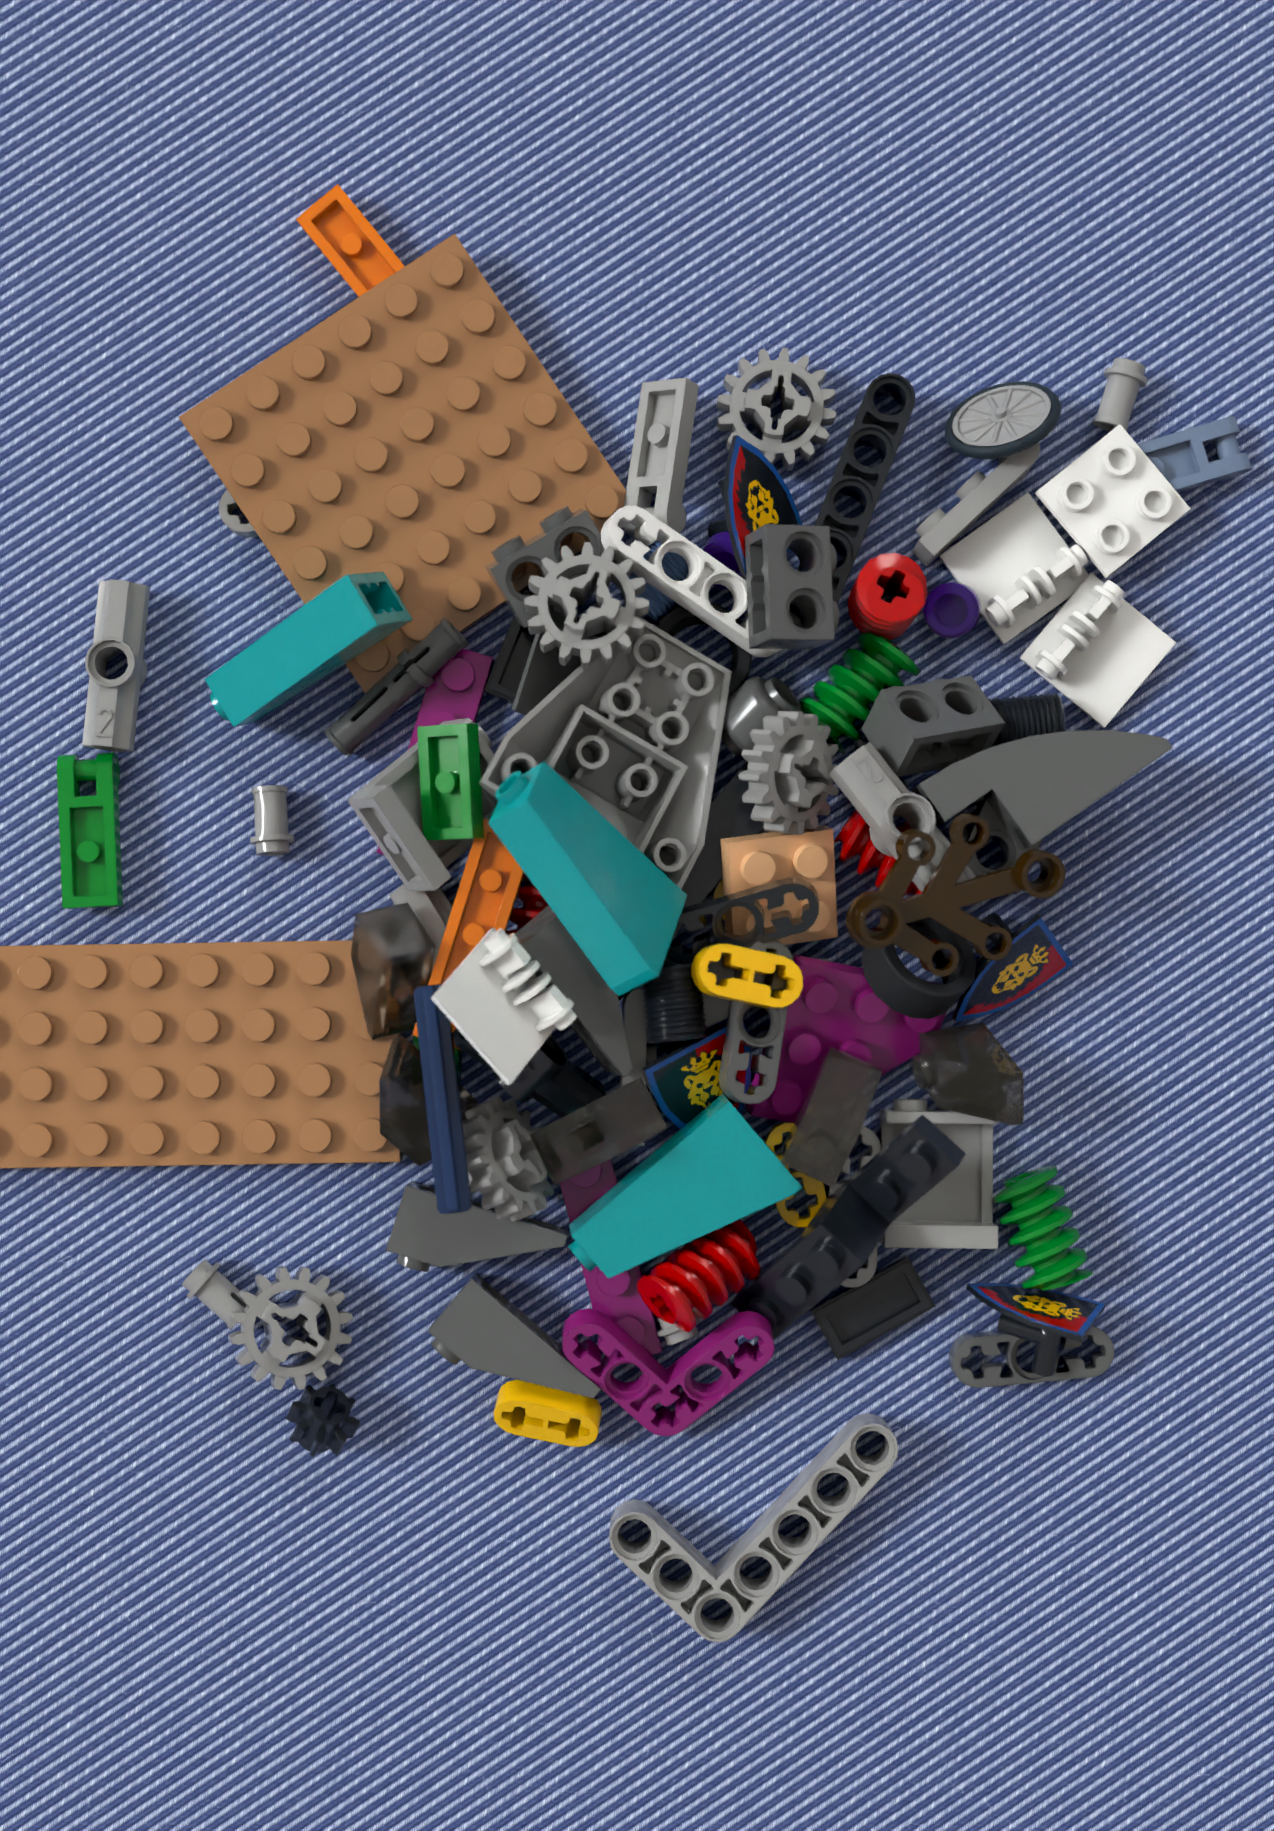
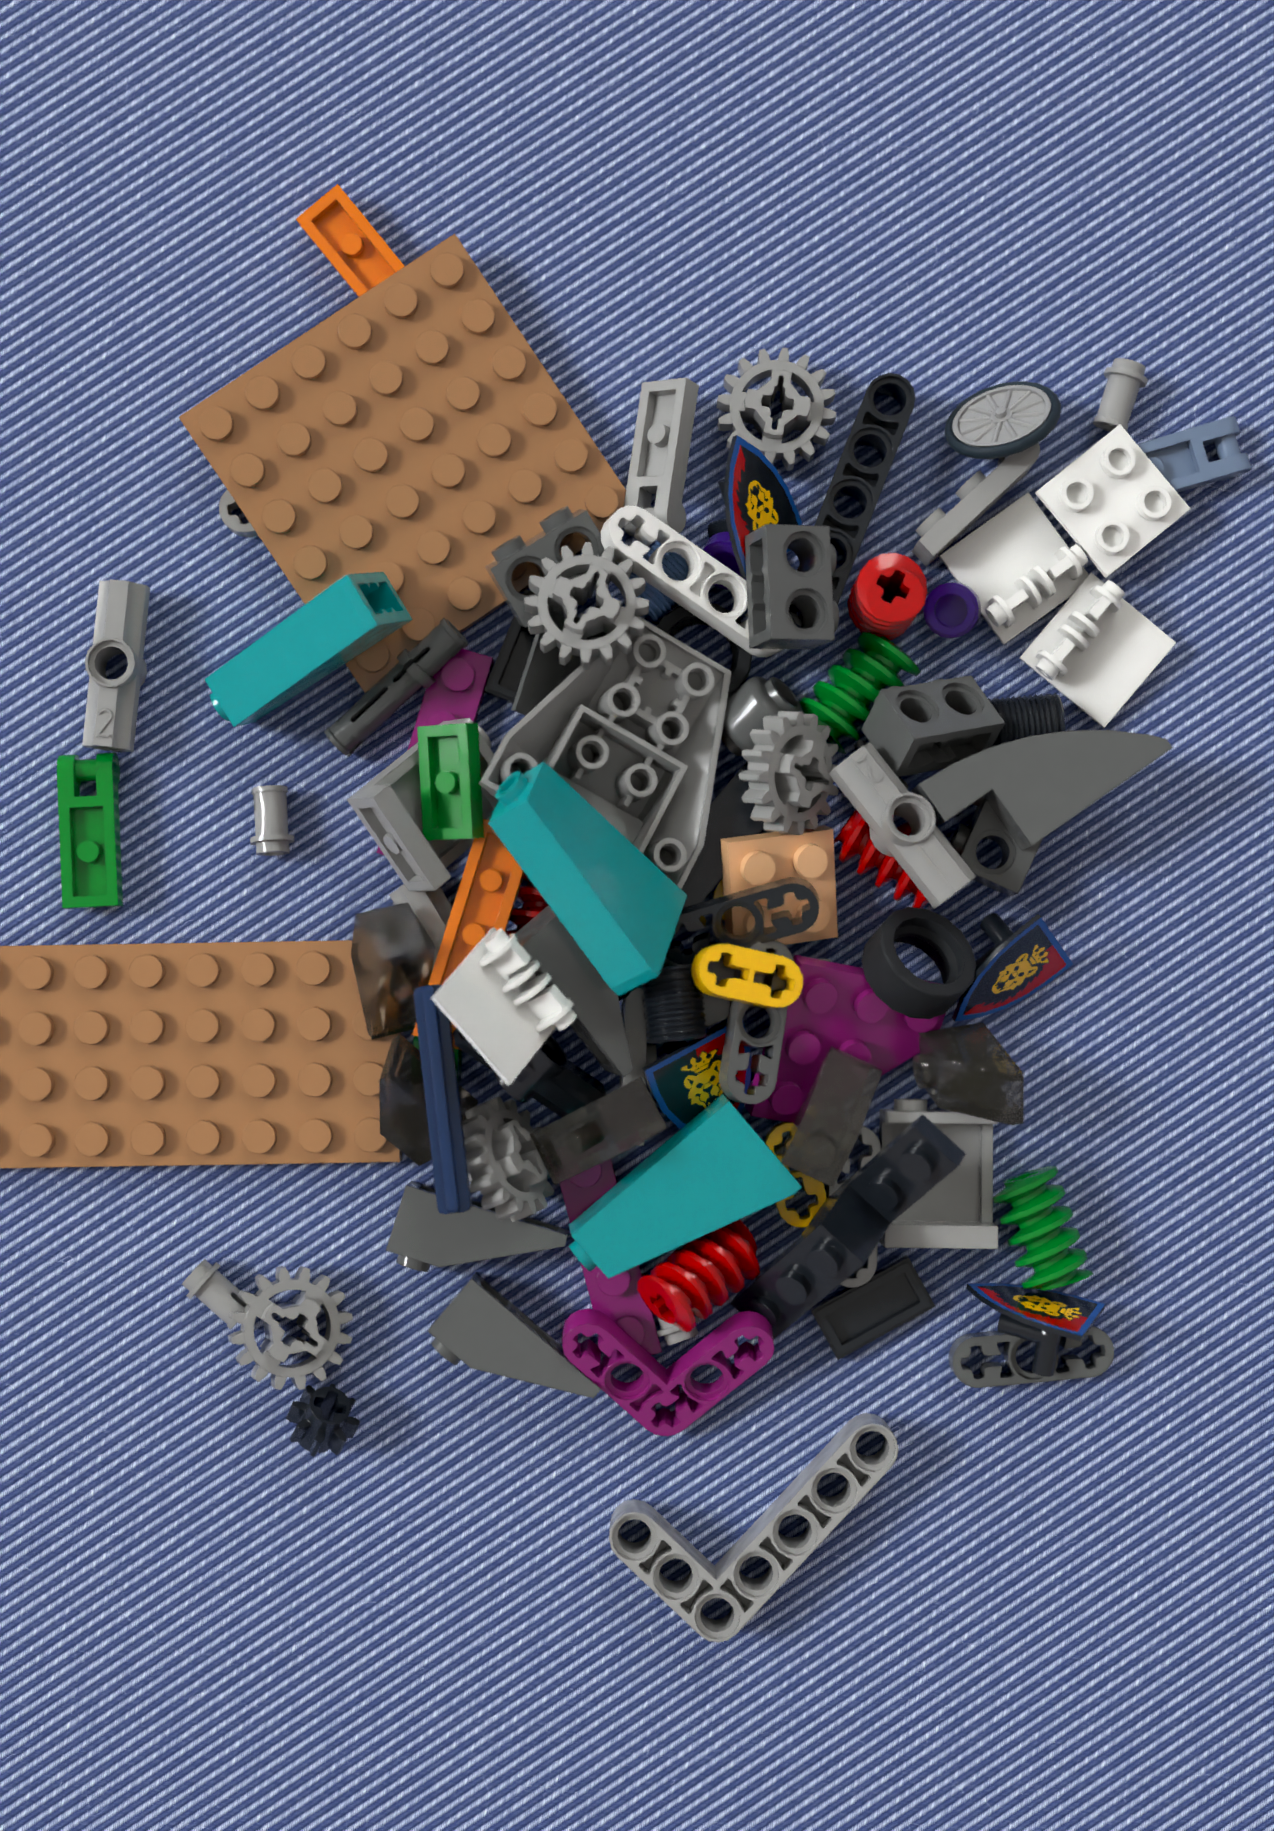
yellow beam [493,1380,602,1447] -> none
dark brown plant [846,813,1065,977] -> none

